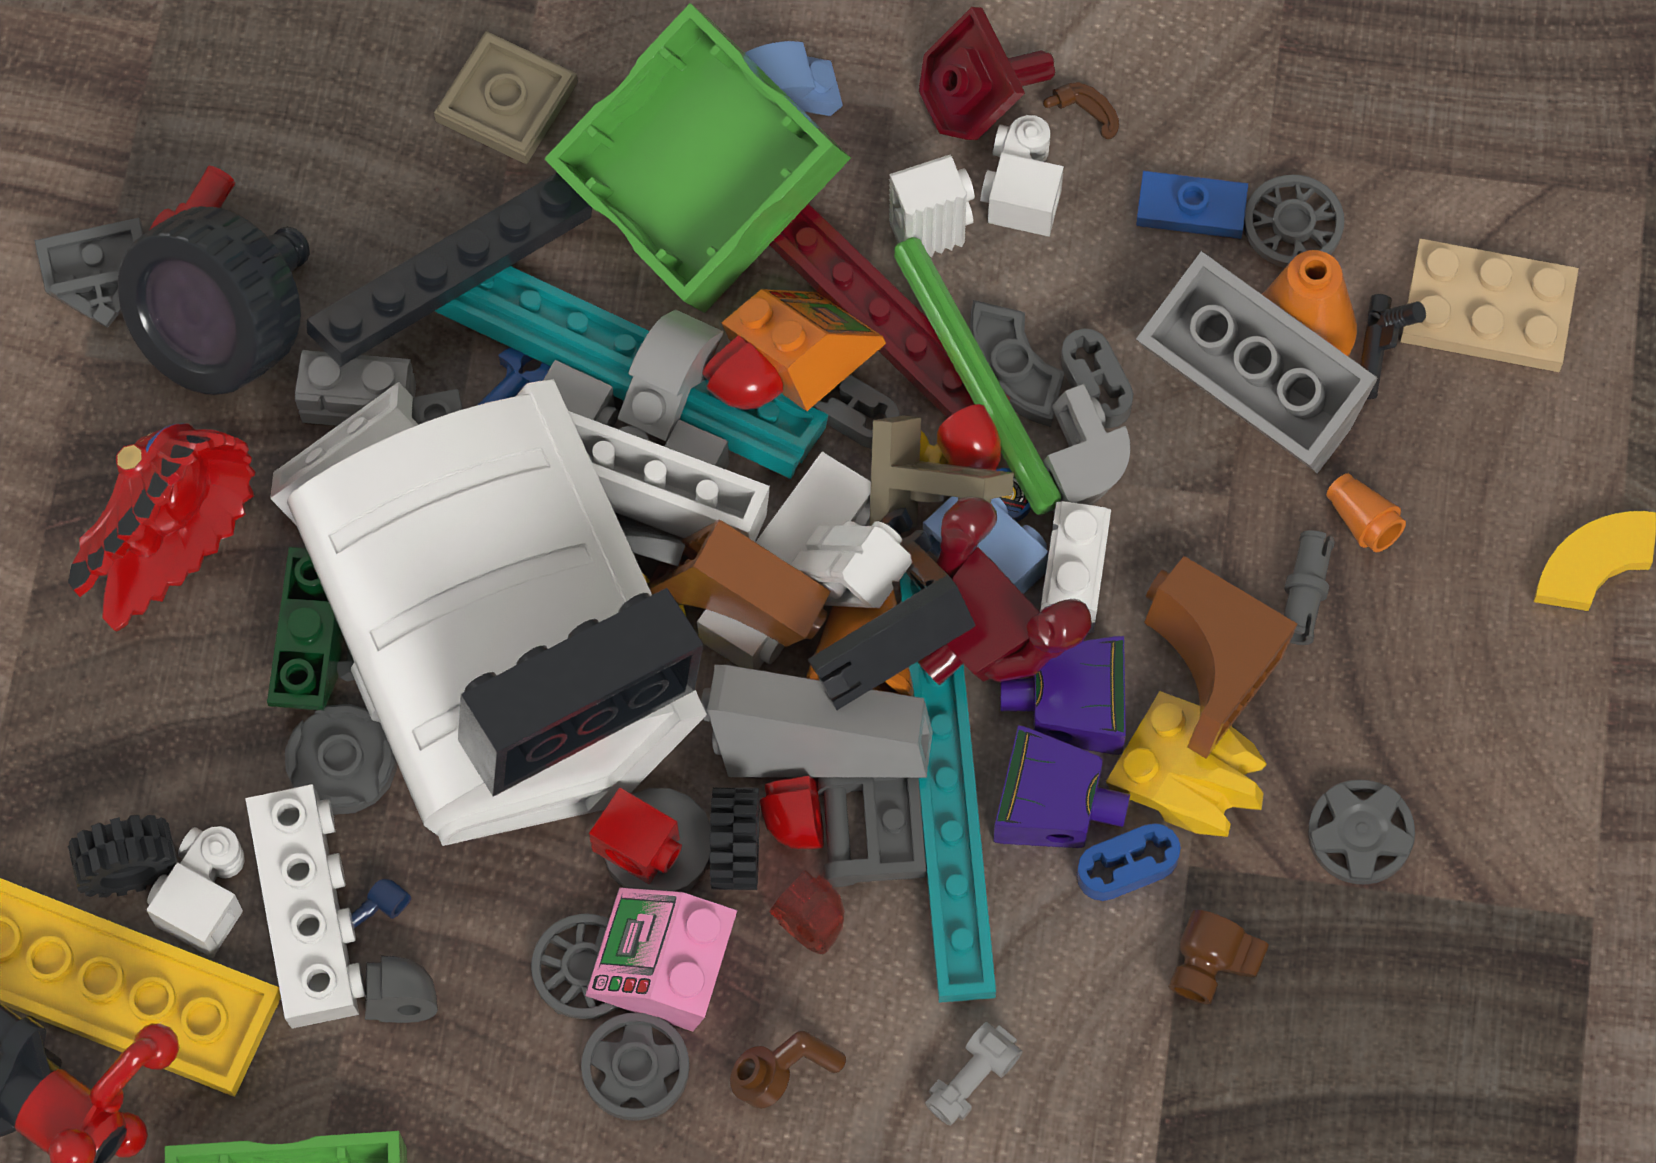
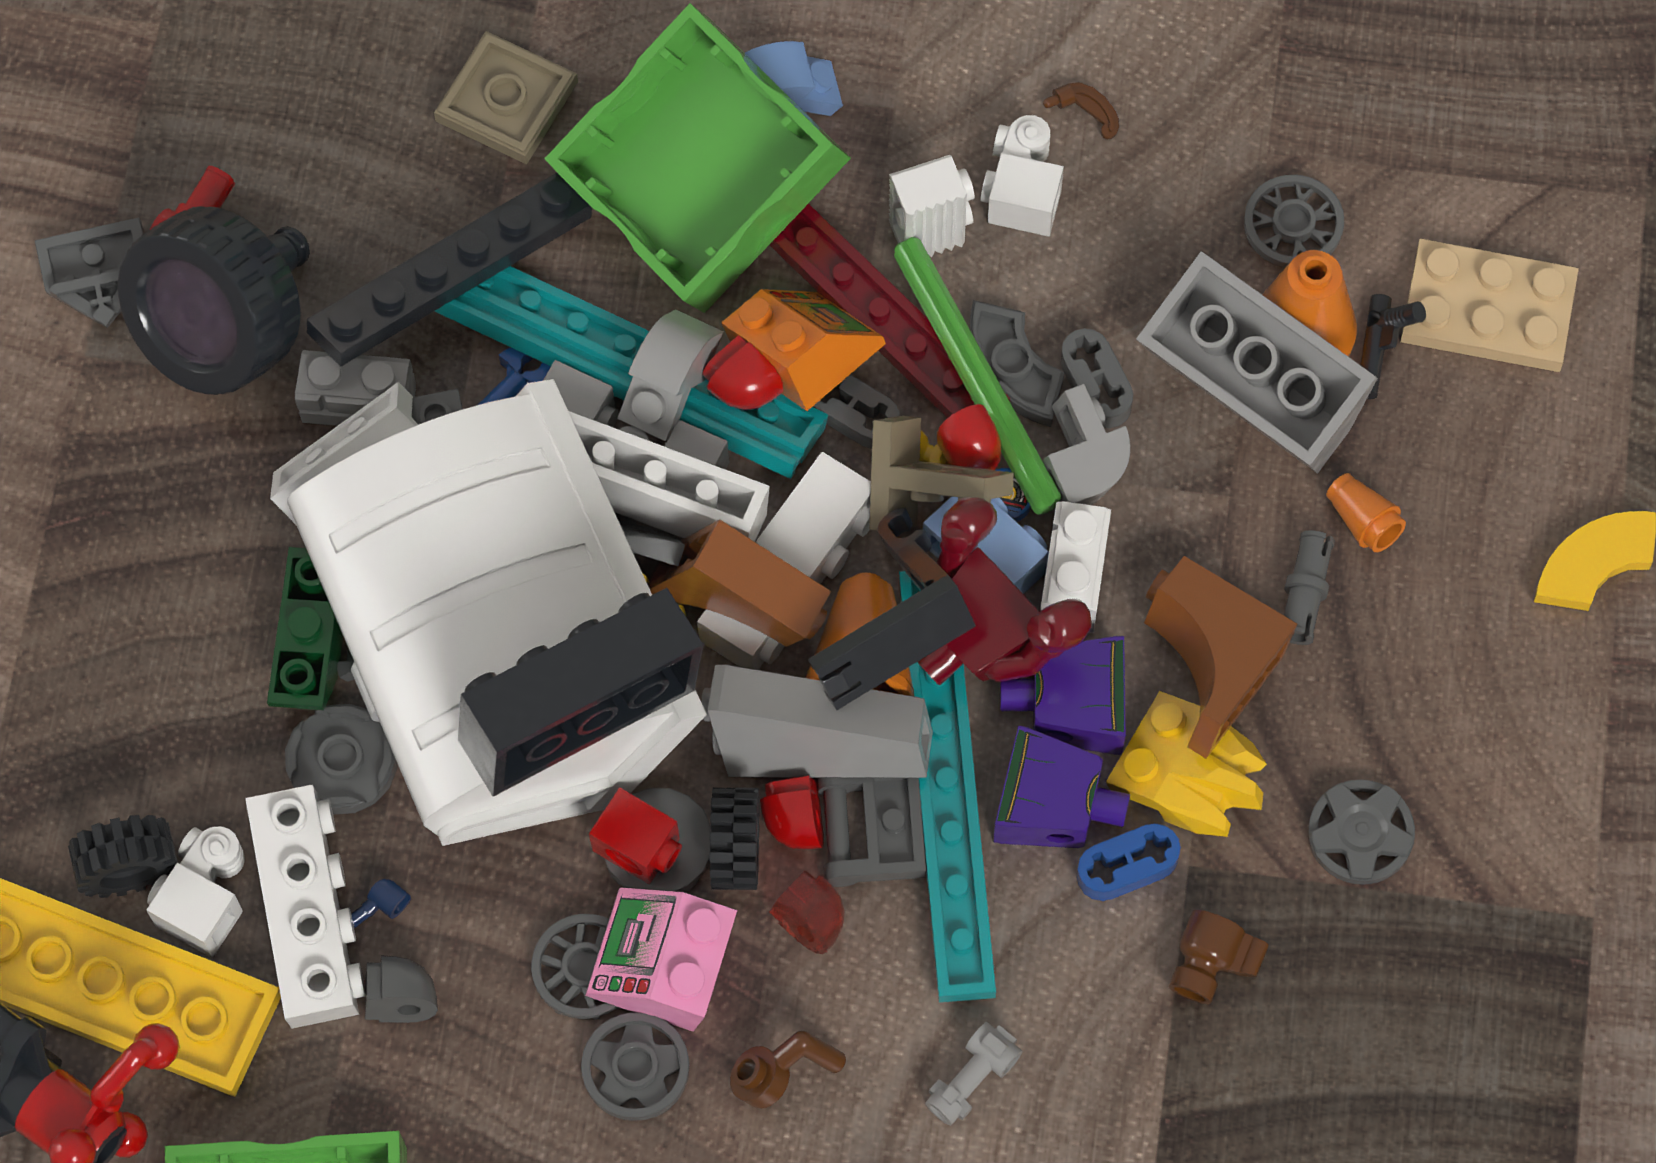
red piece [68,423,256,632] -> none
white brick [791,521,912,608] -> none
dark red piece [919,7,1056,140] -> none
blue plate [1136,171,1248,239] -> none

